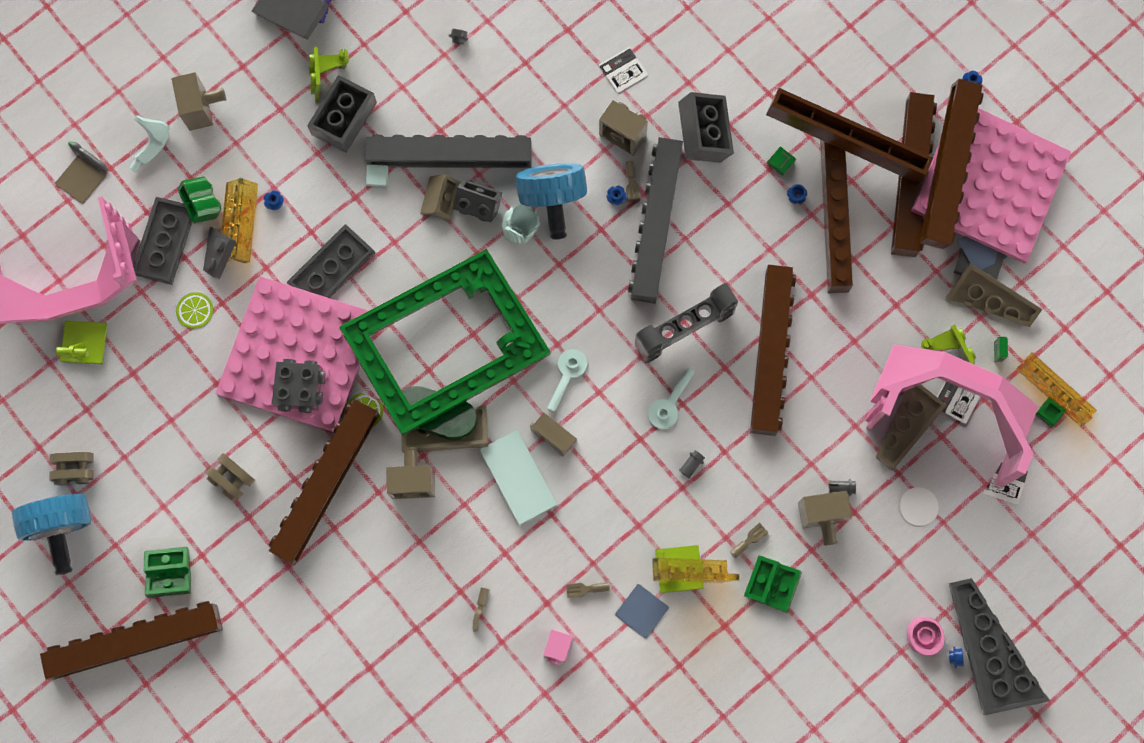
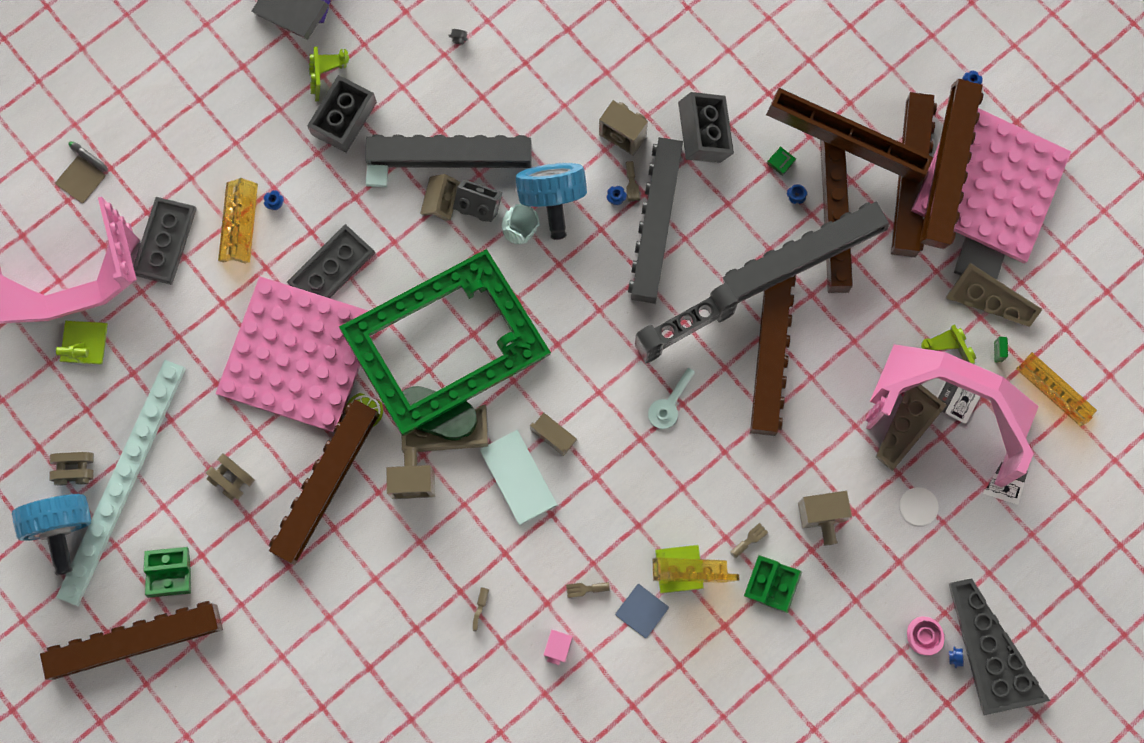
light aqua animal [129,116,170,173] -> none
dark tan brick [171,72,227,131] -> none
lime sticker [176,292,213,329] -> none
green brick [178,176,221,224] -> none
dark grey wing [203,227,237,279] -> none
dark grey brick [272,359,325,413] -> none
light aqua piece [547,349,587,413] -> none
sticker [599,47,648,93] -> none
dark grey pin [679,450,705,479] -> none
dark grey pin [829,479,856,496] -> none
sand blue sticker [958,236,1007,270] -> none
green tile [1036,397,1066,428] -> none
none -> light aqua plate [56,360,186,606]
none -> dark grey brick [723,201,889,303]

